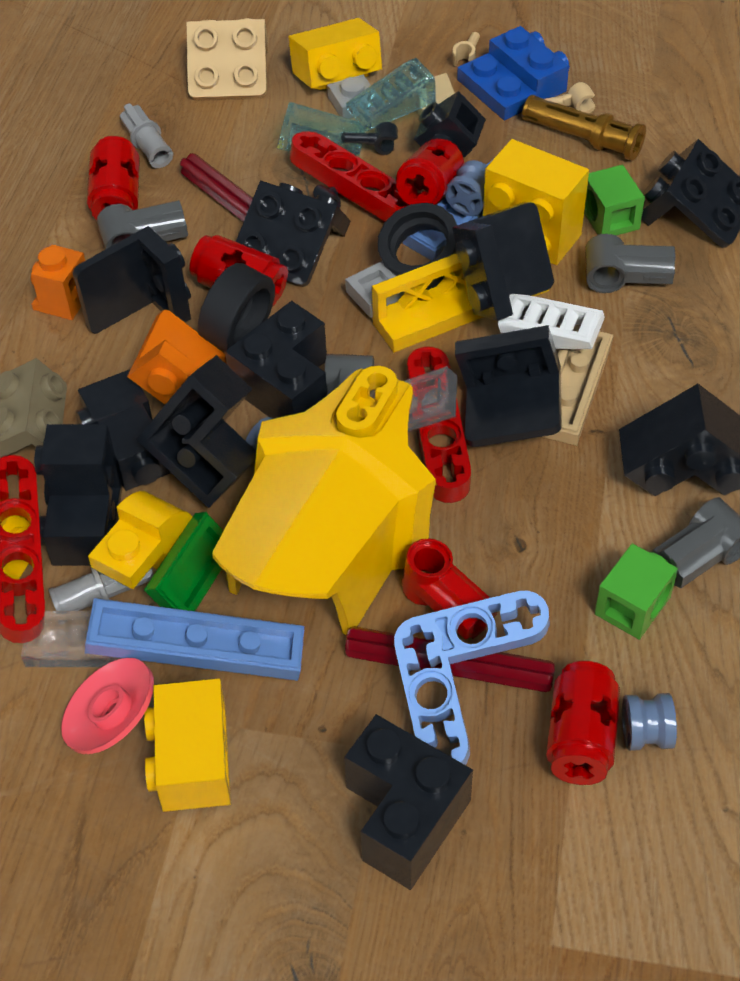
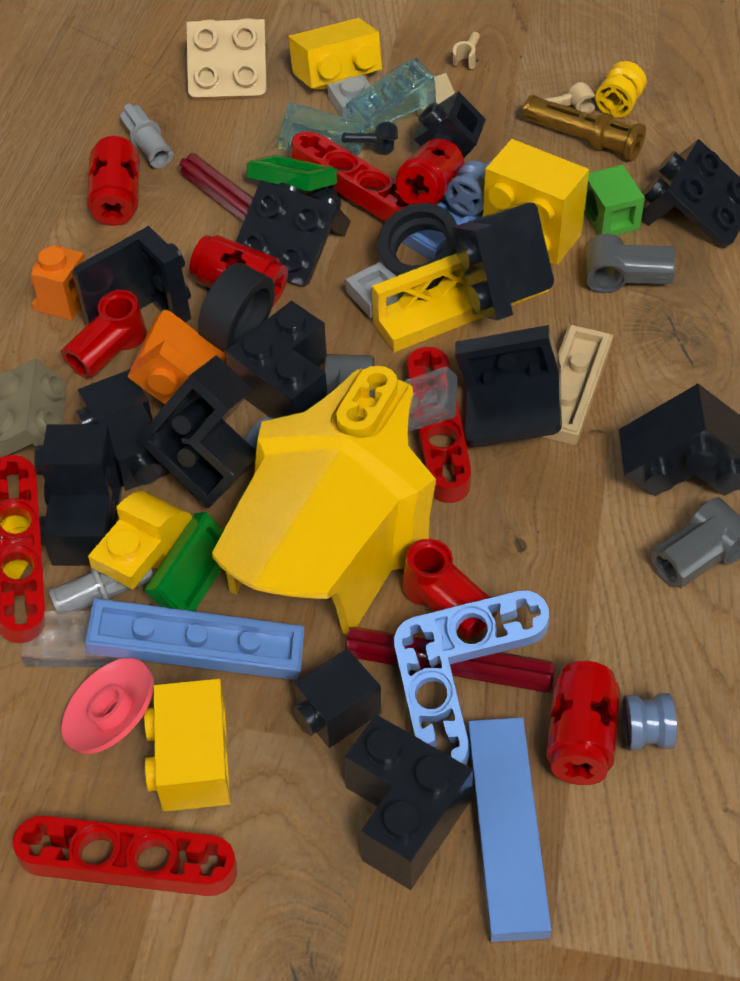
dark grey piece [97,200,188,249] -> none
blue plate [457,26,570,121] -> none
white slope [498,294,605,349] -> none
bright green brick [595,543,678,640] -> none
none -> red beam [13,816,237,896]
none -> red piece [60,290,147,380]
none -> green tile [247,155,337,191]
none -> black brick [293,648,381,748]
none -> medium blue tile [468,718,552,942]
none -> yellow wheel [595,61,647,118]

